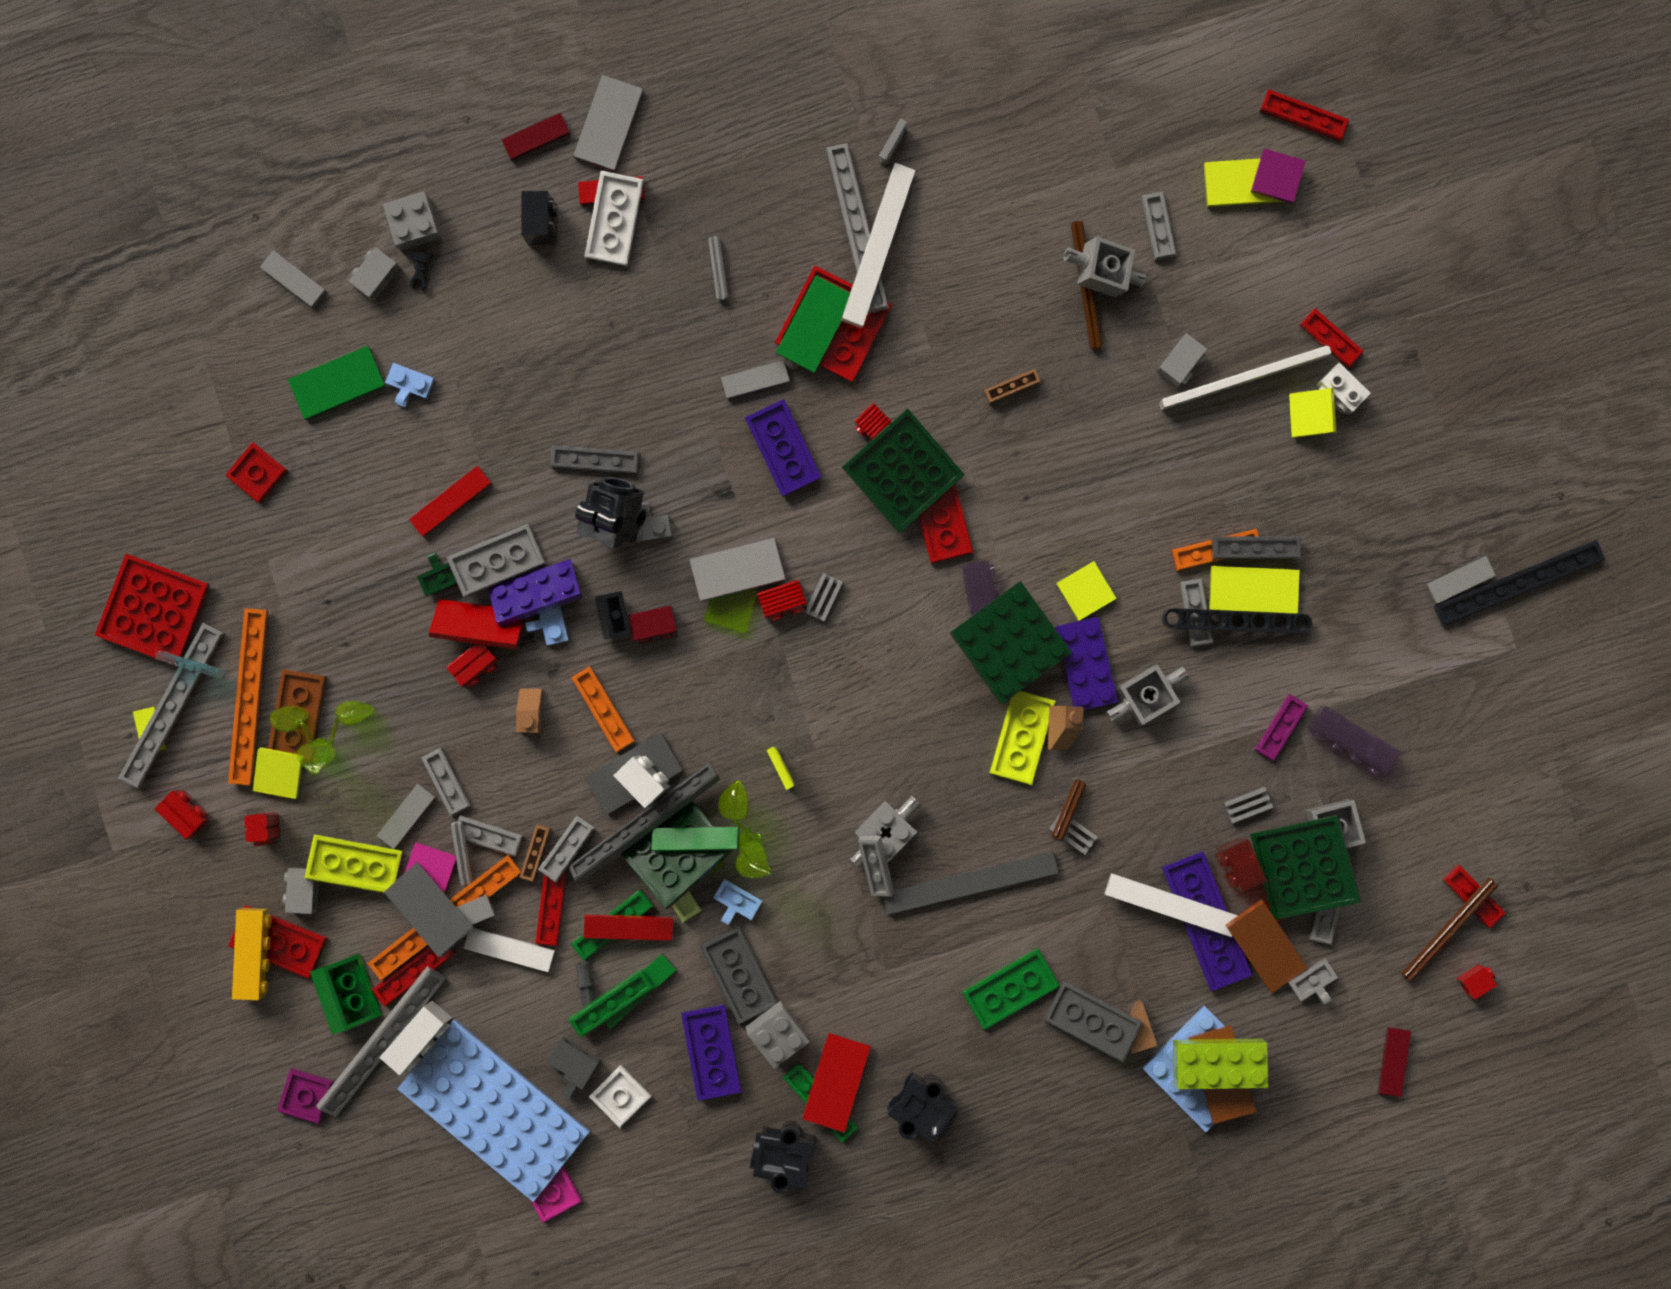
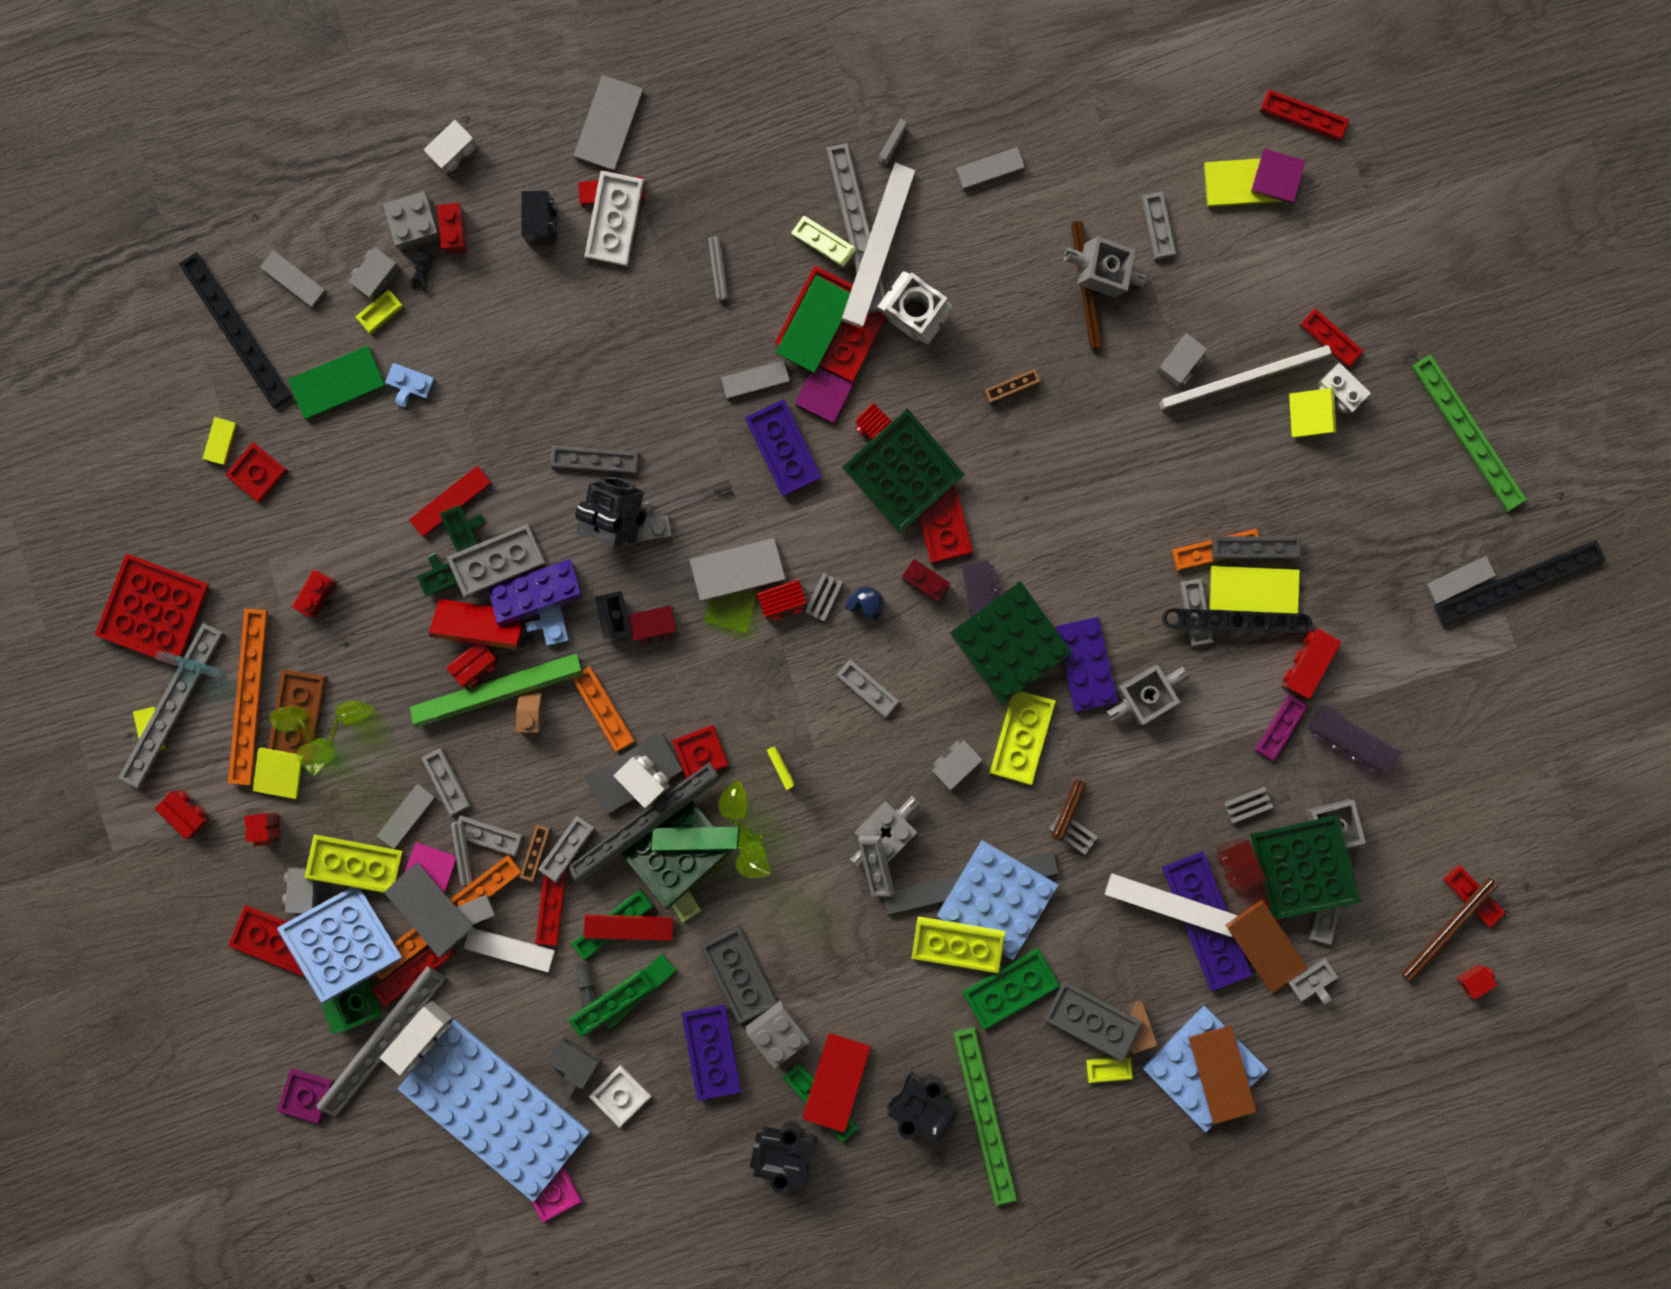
yellow brick [232,908,272,1000] -> none
dark red tile [501,113,570,161] -> none
light blue plate [714,879,762,925] -> none
medium nougat slope [1048,706,1083,750] -> none
neon yellow tile [1056,561,1117,621] -> none
lime brick [1173,1039,1268,1089] -> none
dark red tile [1378,1027,1411,1097] -> none
none -> black tile [178,252,292,409]
none -> neon yellow tile [202,417,237,466]
none -> light blue plate [277,887,402,1004]
none -> red brick [292,569,337,618]
none -> neon yellow tile [356,289,404,334]
none -> bright green tile [410,653,583,728]
none -> white brick [424,120,477,174]
none -> red piece [437,203,468,254]
none -> dark green plate [439,504,485,552]
none -> red tile [672,725,729,779]
none -> yellowish green tile [791,216,856,267]
none -> magenta tile [795,367,853,424]
none -> light grey tile [836,659,900,718]
none -> dark blue helmet [845,586,885,622]
none -> white piece [877,271,954,344]
none -> dark red brick [901,559,950,602]
none -> neon yellow tile [912,917,1006,973]
none -> light grey brick [931,740,982,790]
none -> light blue plate [937,840,1058,960]
none -> bright green tile [953,1027,1017,1206]
none -> light grey tile [956,147,1025,190]
none -> neon yellow tile [1086,1056,1133,1083]
none -> red brick [1282,629,1342,699]
none -> bright green tile [1411,354,1527,513]

